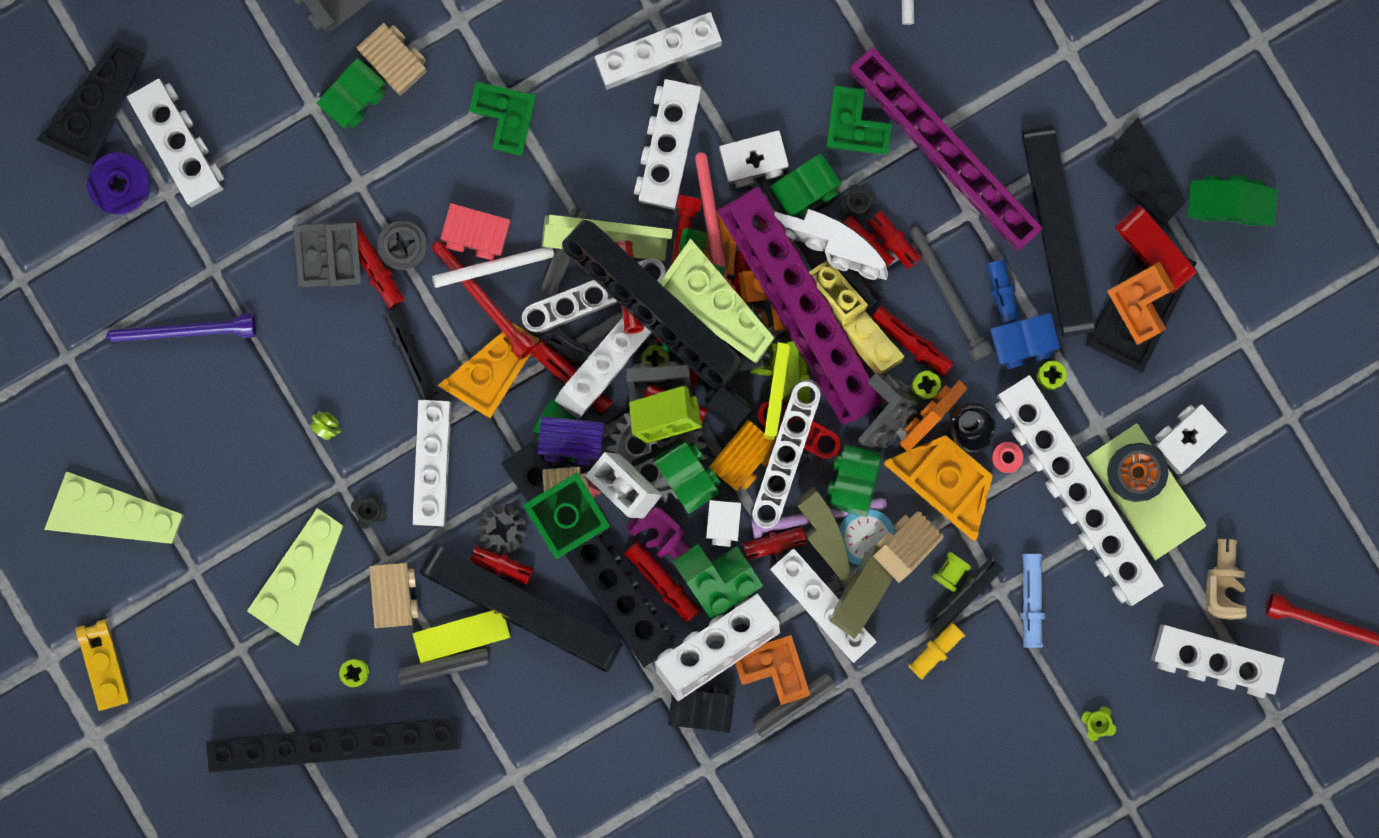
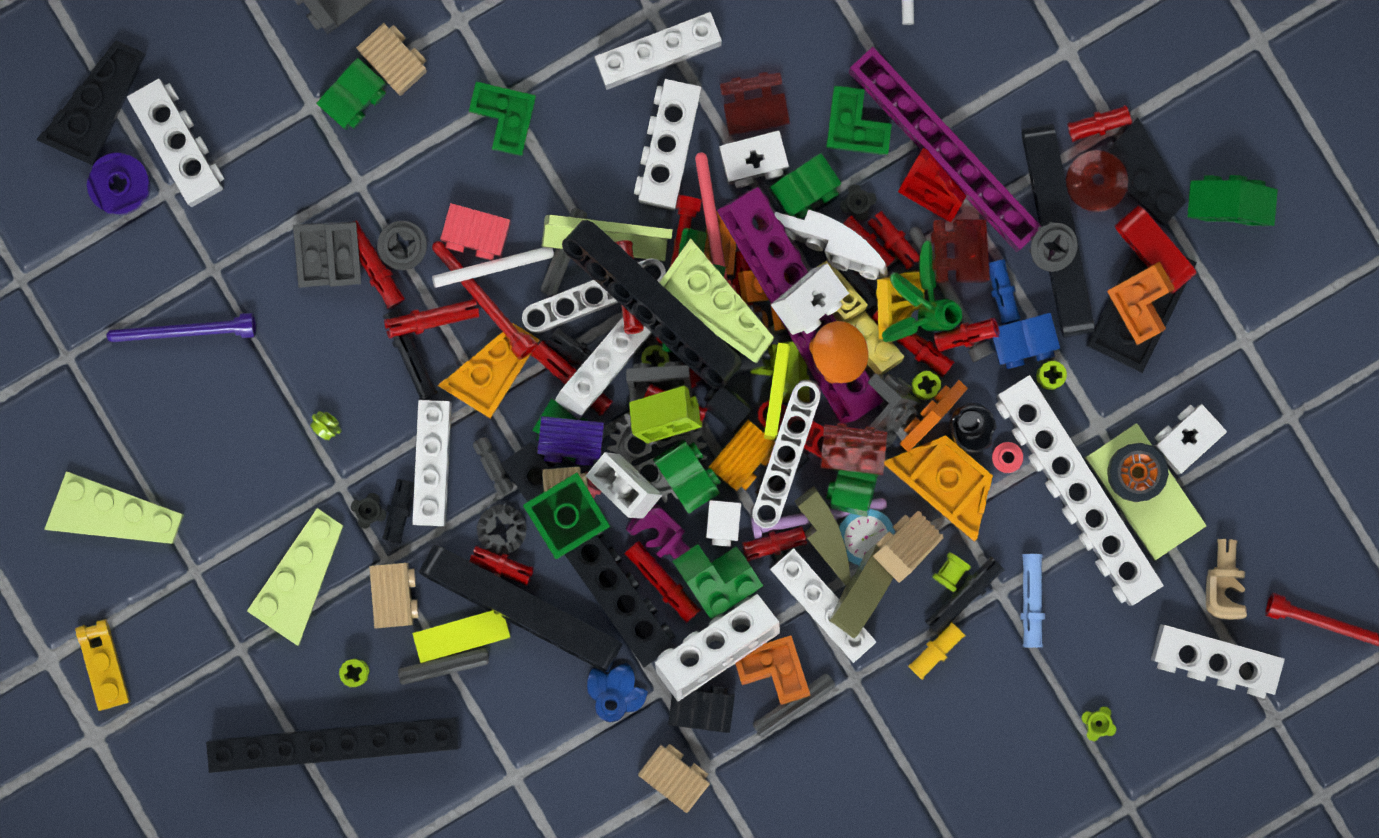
none -> black pin [382,479,414,544]
none -> red pin [384,298,479,339]
none -> dark grey axle [473,437,513,495]
none -> blue plate [587,663,648,722]
none -> tan brick [638,744,710,813]
none -> clear red plate [719,72,790,136]
none -> white brick [771,263,849,335]
none -> orange dish [809,321,868,383]
none -> clear red plate [821,423,887,475]
none -> yellow wing [876,270,924,339]
none -> green plant [882,240,962,342]
none -> red wing [898,148,966,222]
none -> clear red plate [930,219,990,283]
none -> red pin [934,317,1000,352]
none -> dark grey gear [1029,222,1078,272]
none -> clear red dish [1066,150,1128,212]
none -> red pin [1067,105,1132,142]

